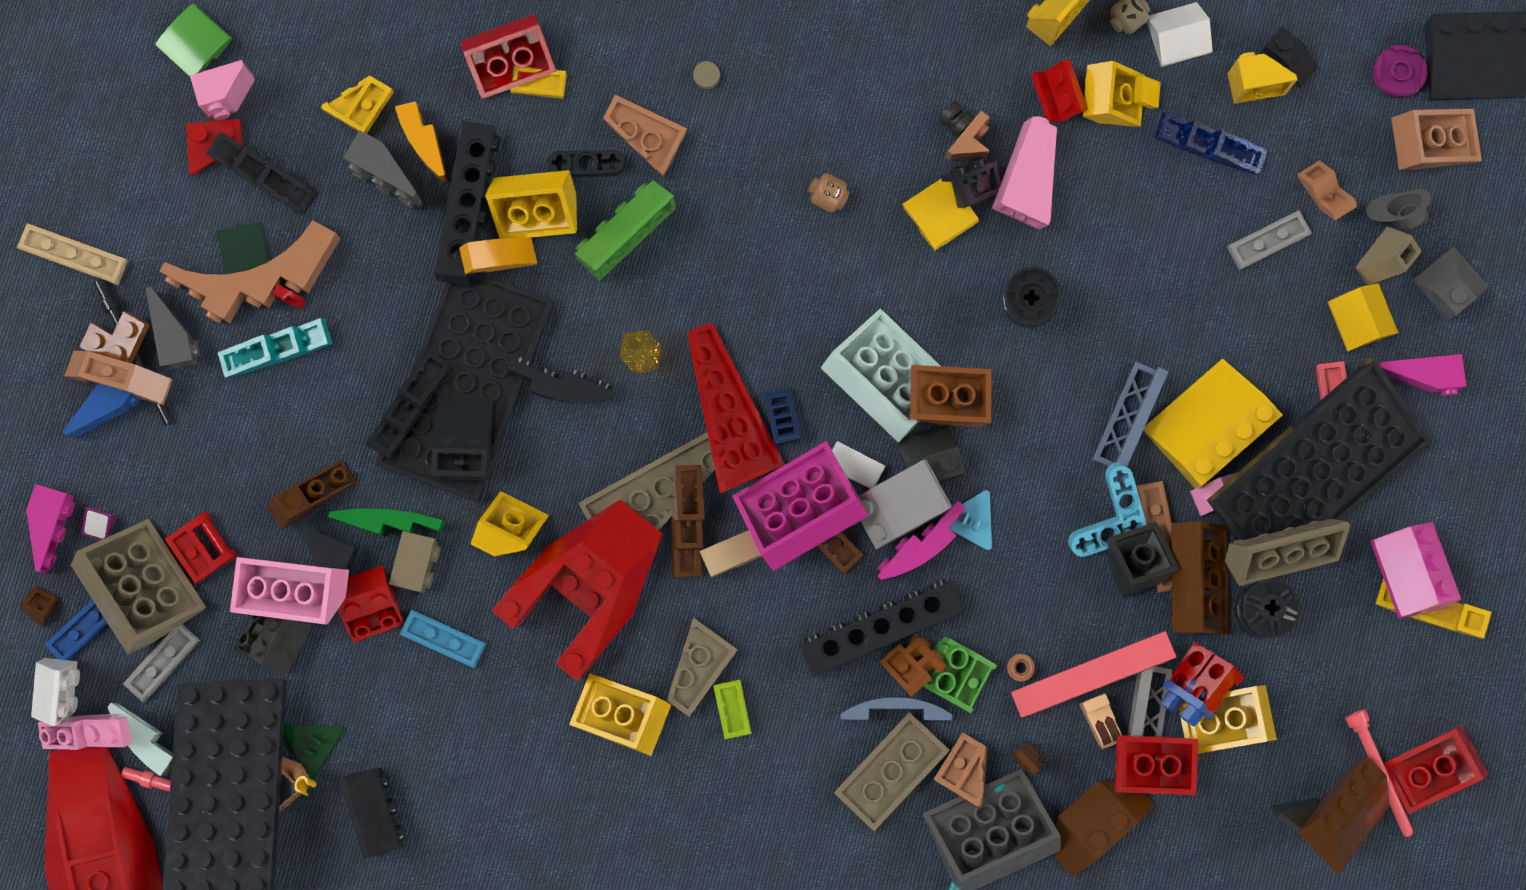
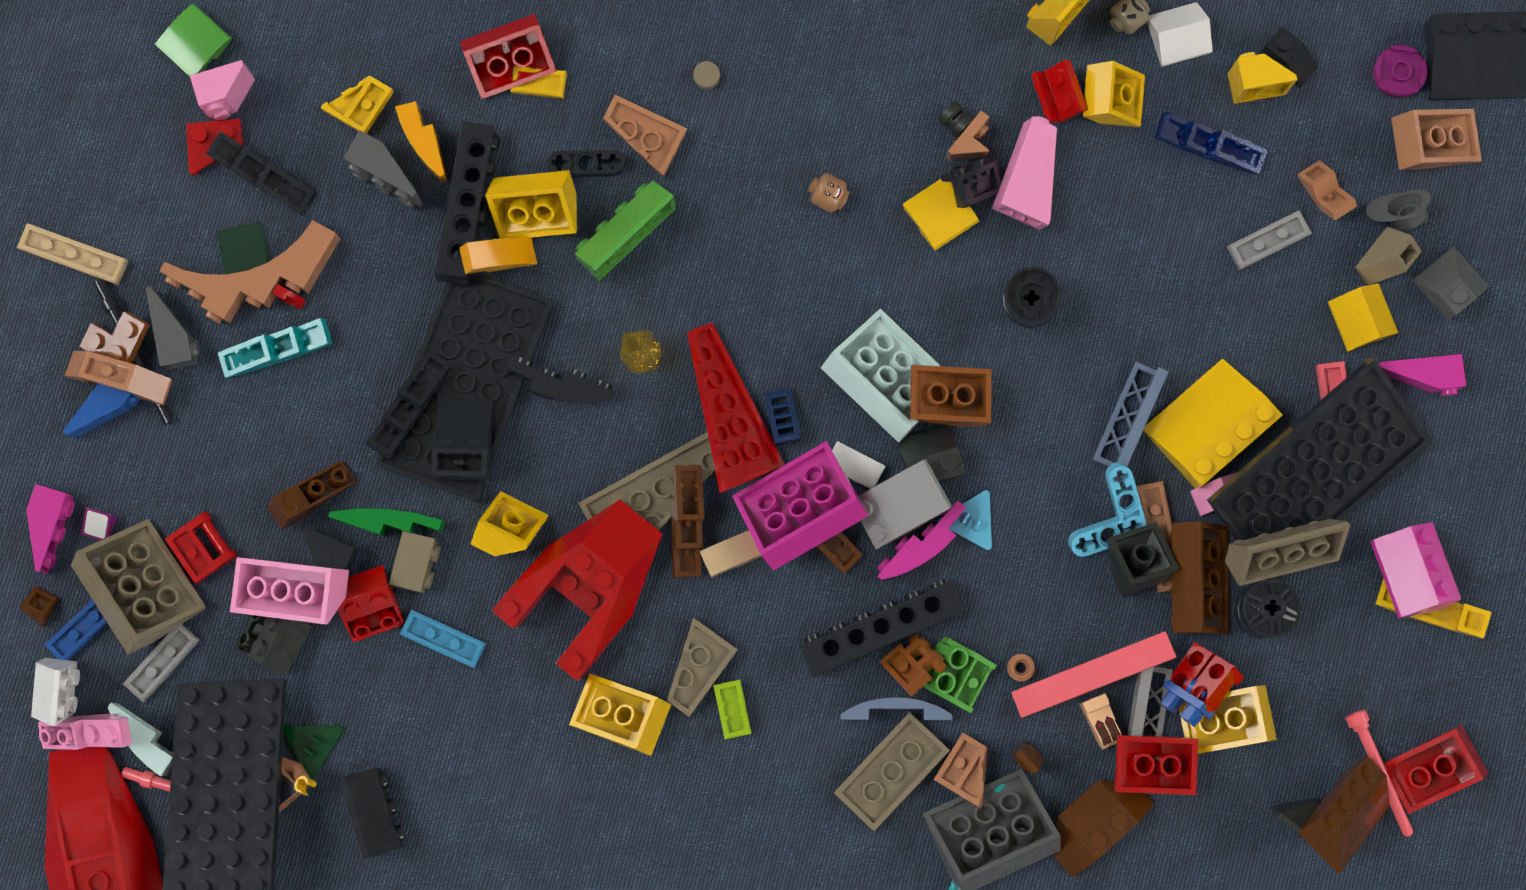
yellow tile [1133,75,1161,109] -> none

